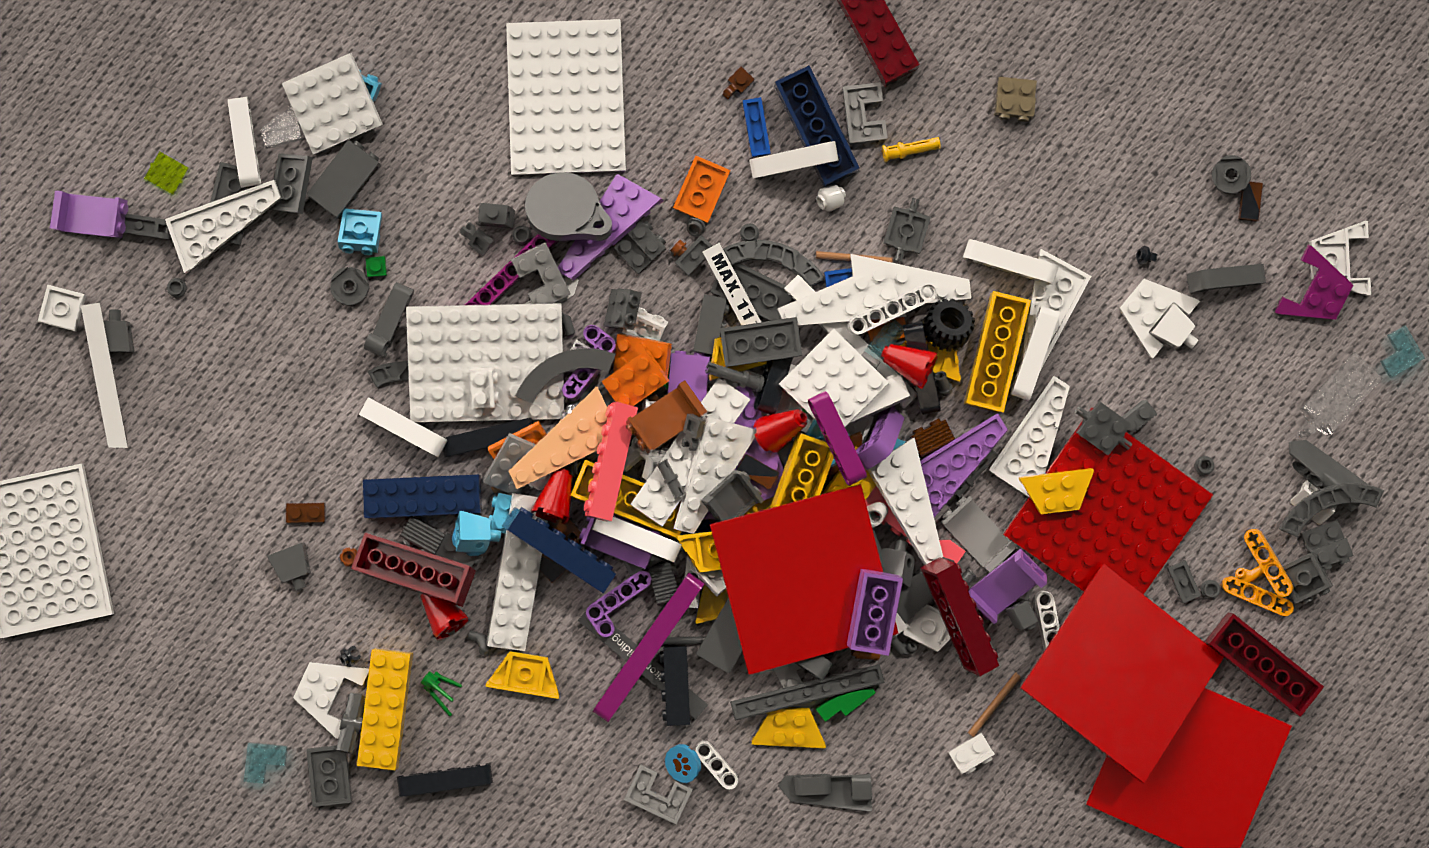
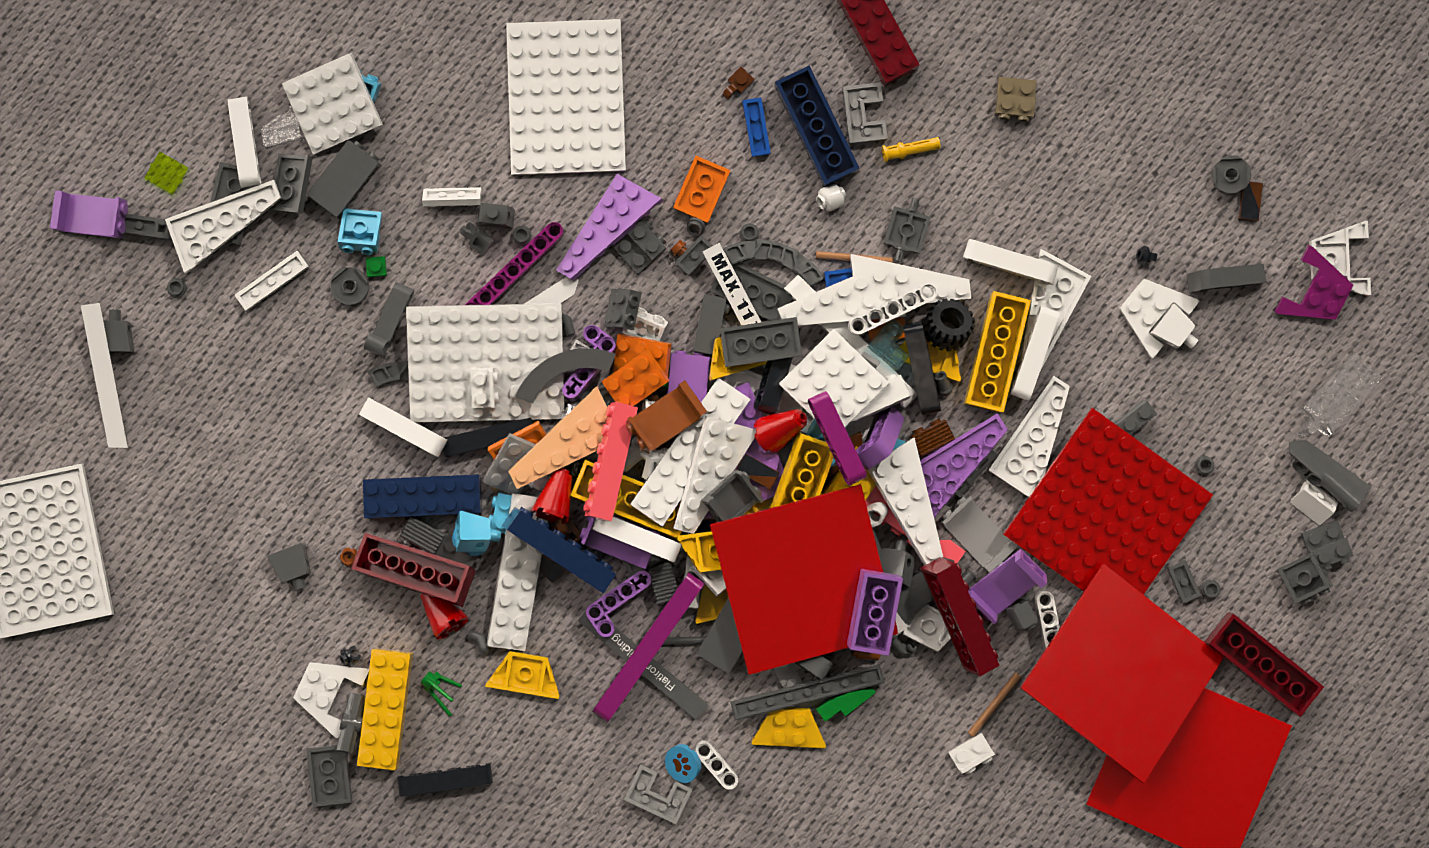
white plate [38,285,86,332] -> none
clear light blue plate [244,742,288,783] -> none
reddish brown plate [286,503,326,523] -> none
light grey plate [511,242,571,304] -> none
piece [525,172,613,241] -> none
dark grey pin [656,459,685,499] -> none
black brick [660,646,690,726] -> none
dark grey plate [682,414,706,451] -> none
dark grey pin [705,361,764,393] -> none
white beam [749,141,839,178] -> none
dark grey panel [778,774,872,812] -> none
red cone [881,344,937,389] -> none
yellow wing [1019,468,1094,514] -> none
dark grey plate [1075,401,1132,455] -> none
light orange beam [1221,576,1294,616] -> none
light orange arm [1235,566,1264,582] -> none
light orange beam [1244,529,1293,597] -> none
dark grey tile [1279,483,1384,537] -> none
clear light blue plate [1380,325,1425,378] -> none
none -> white plate [235,251,309,311]
none -> white plate [422,188,481,207]

